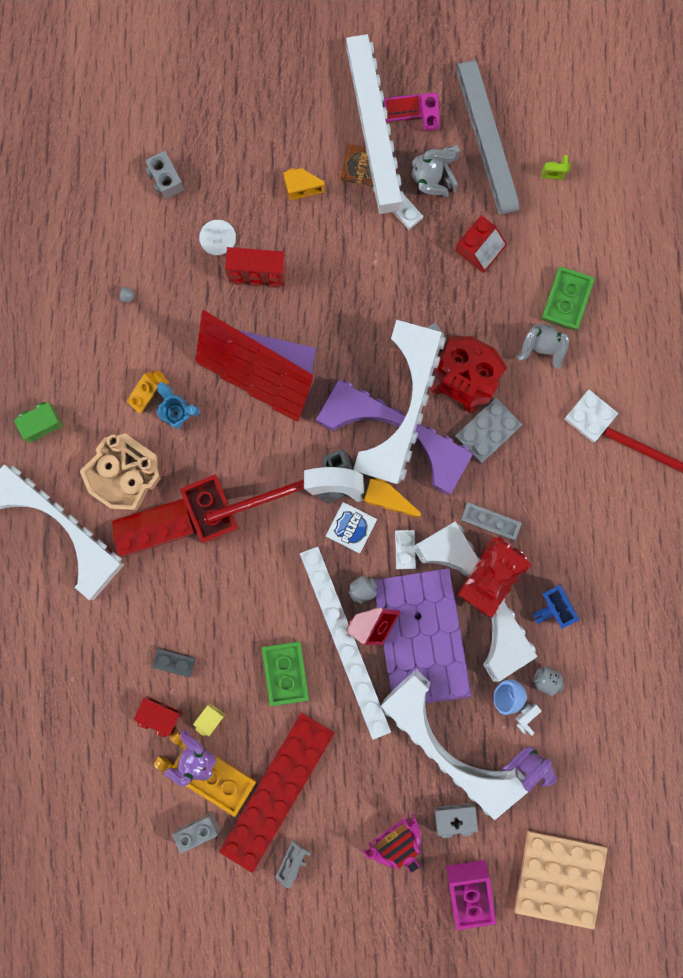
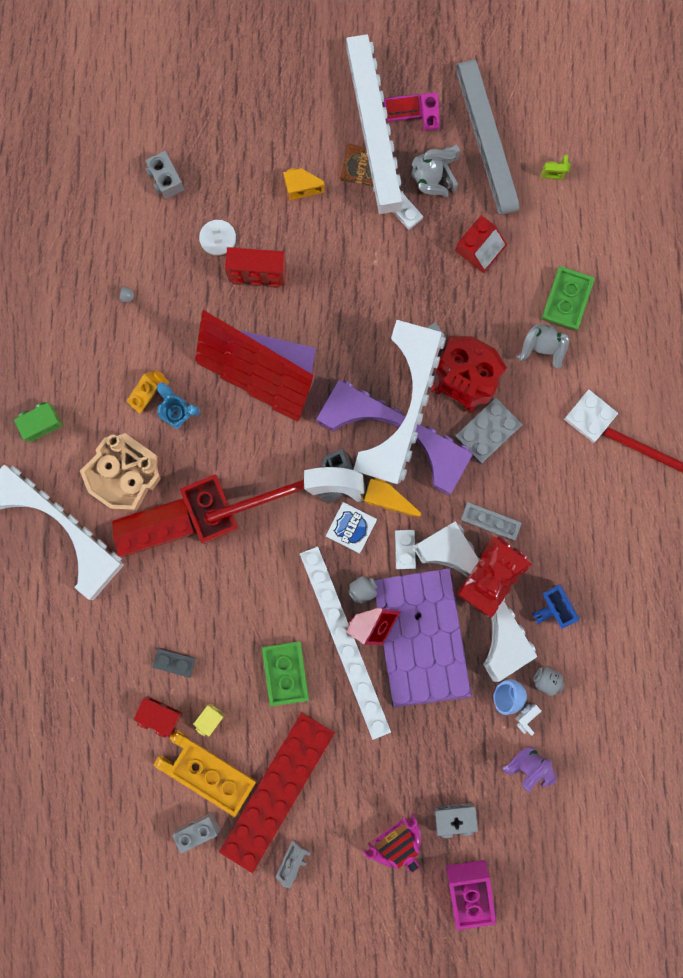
medium lavender hair [164,730,216,786] -> none
white arch [381,669,528,820] -> none
light nougat plate [514,830,608,929] -> none

